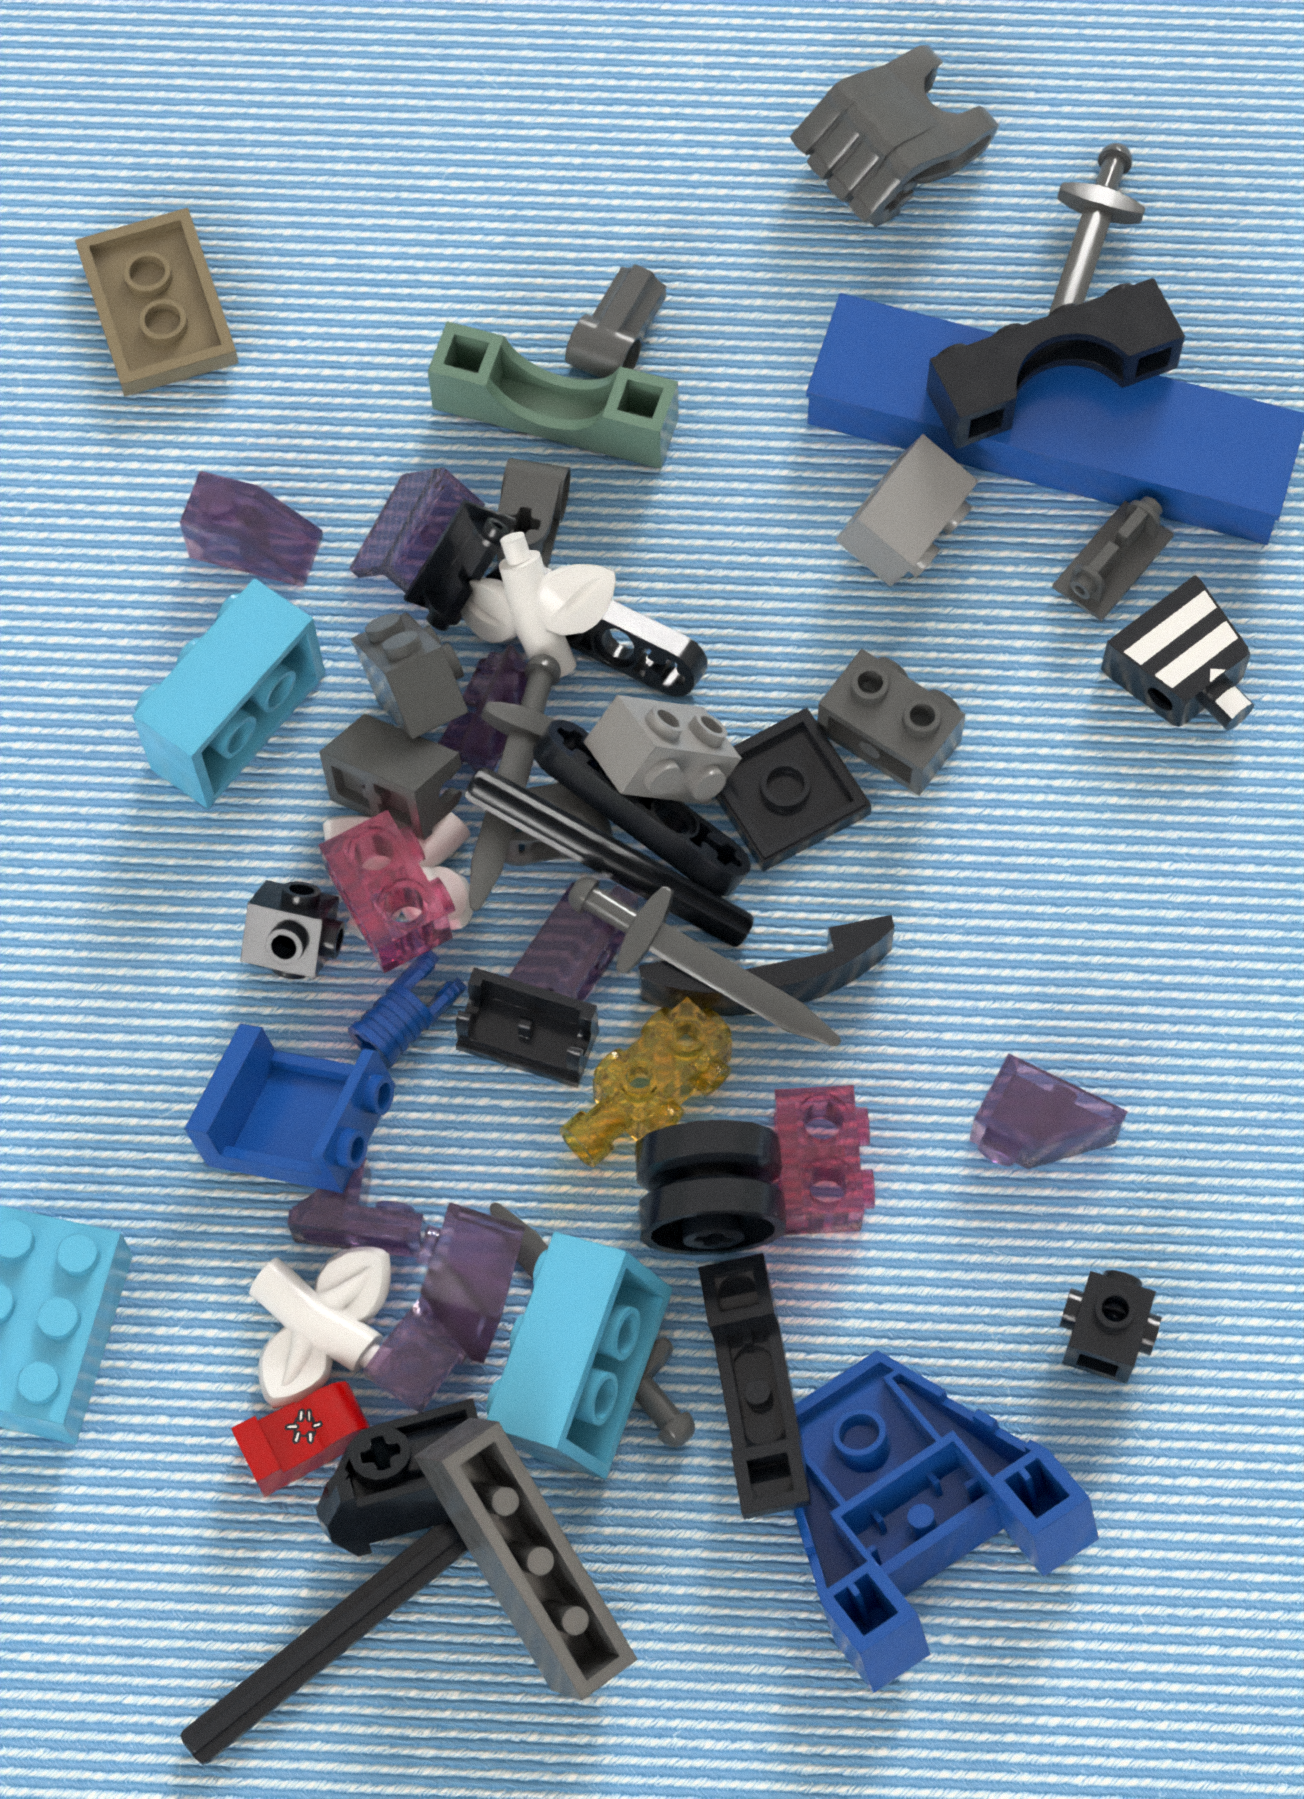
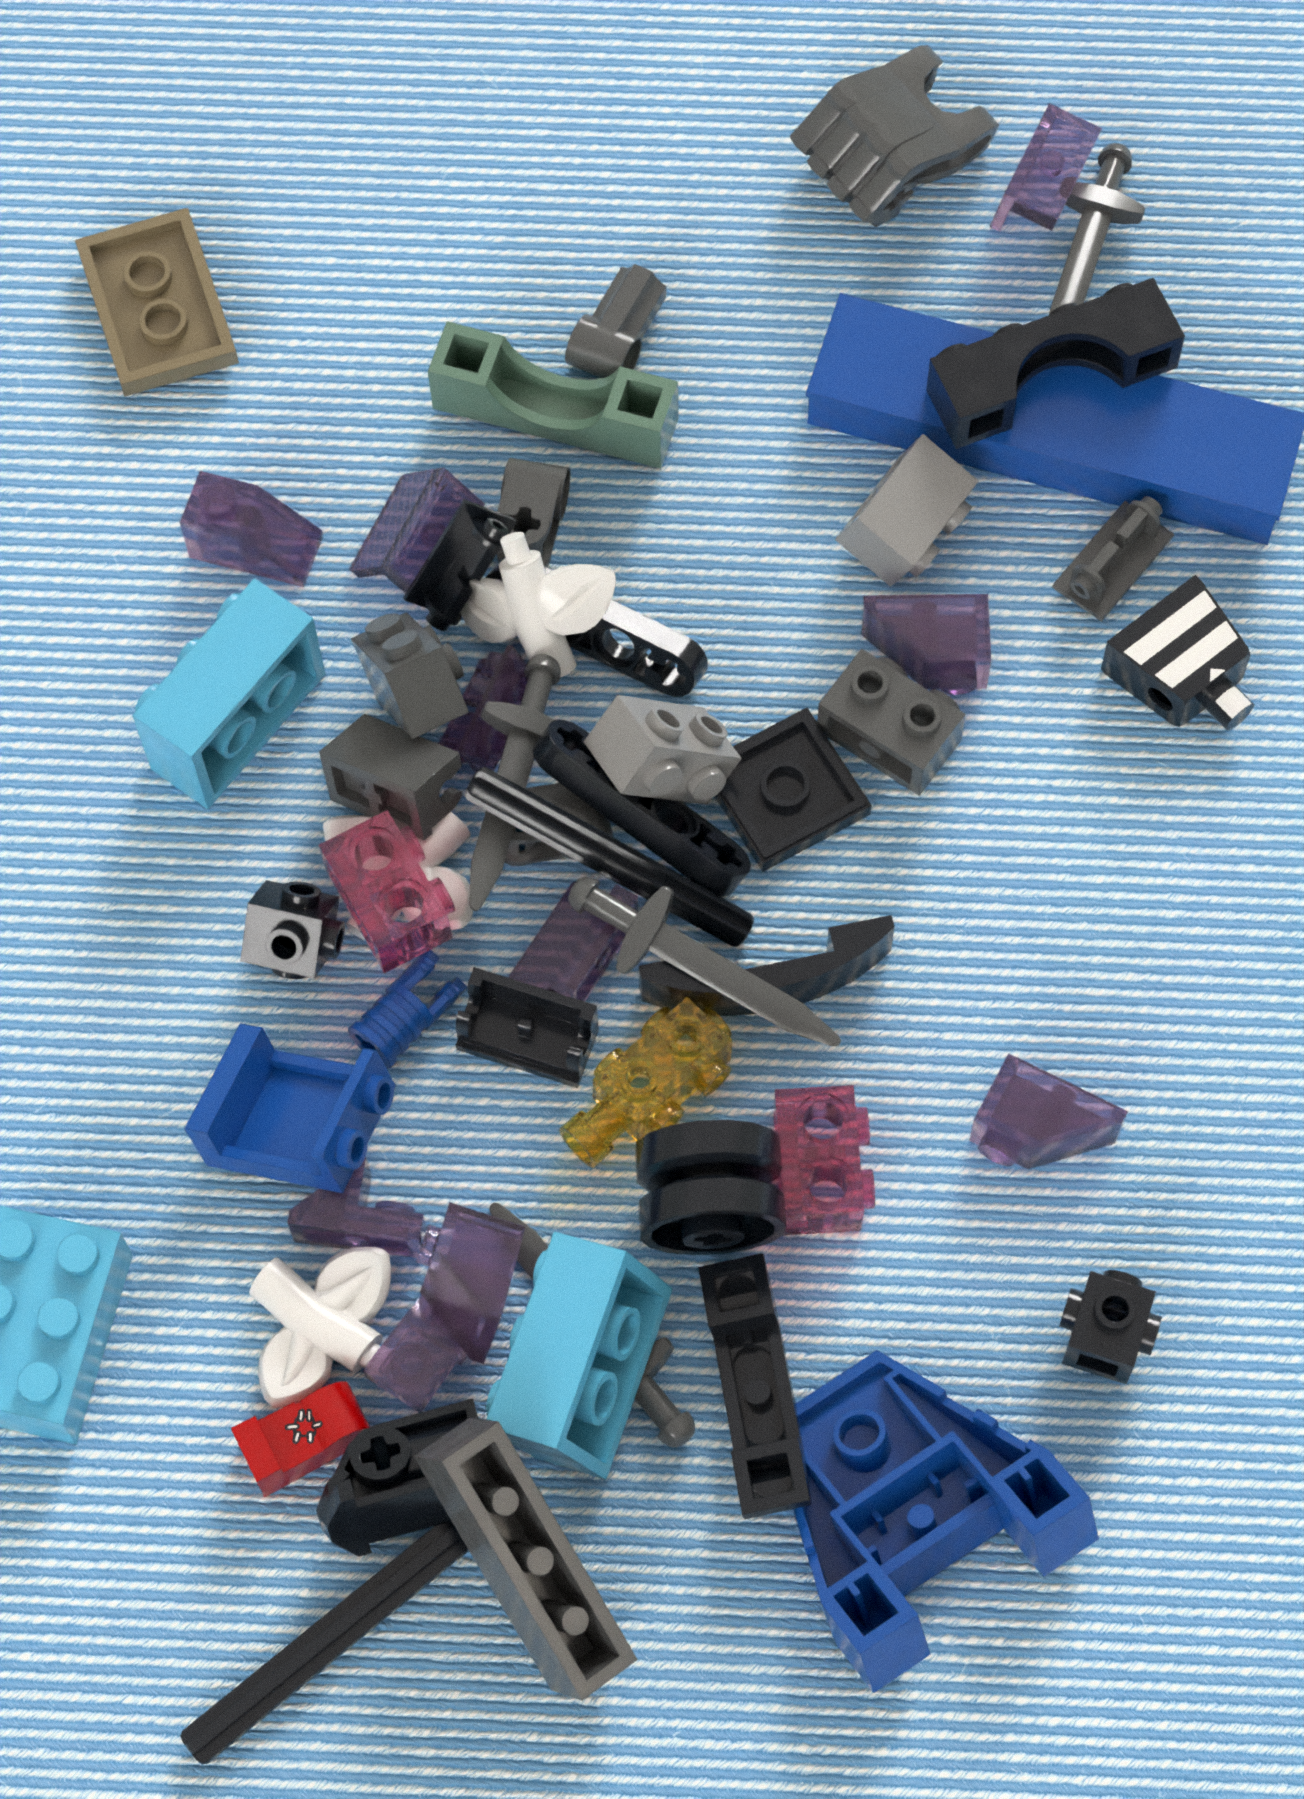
none -> clear purple slope [861,594,991,695]
none -> clear purple panel [990,103,1102,232]

